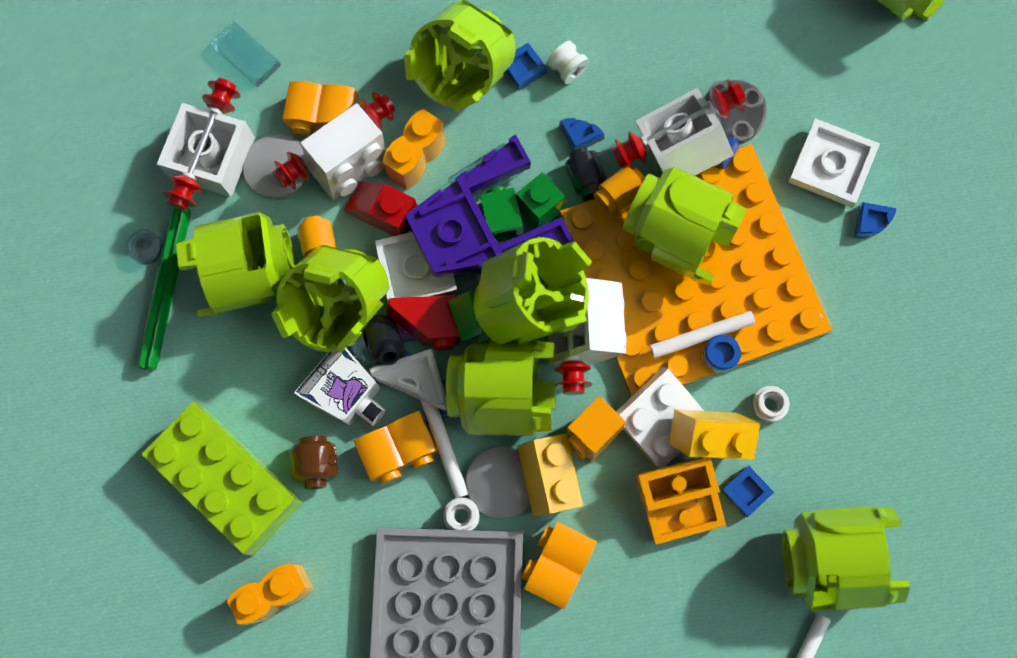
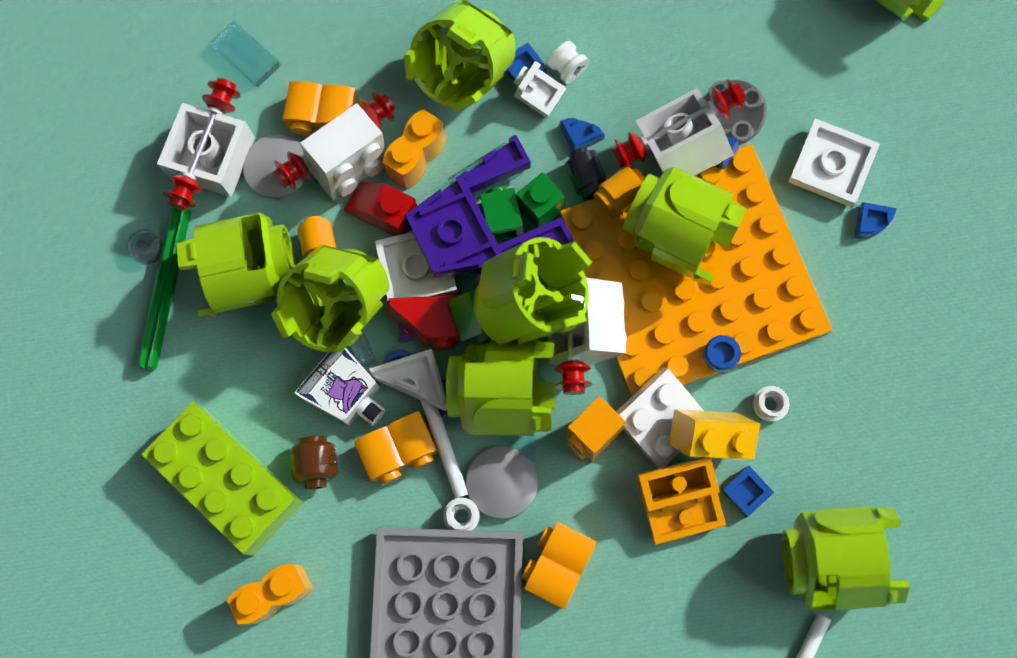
black brick [364,314,405,365] -> none
yellow brick [517,433,583,517] -> none
white bar [649,311,755,359] -> none
none -> white bracket [514,61,567,118]

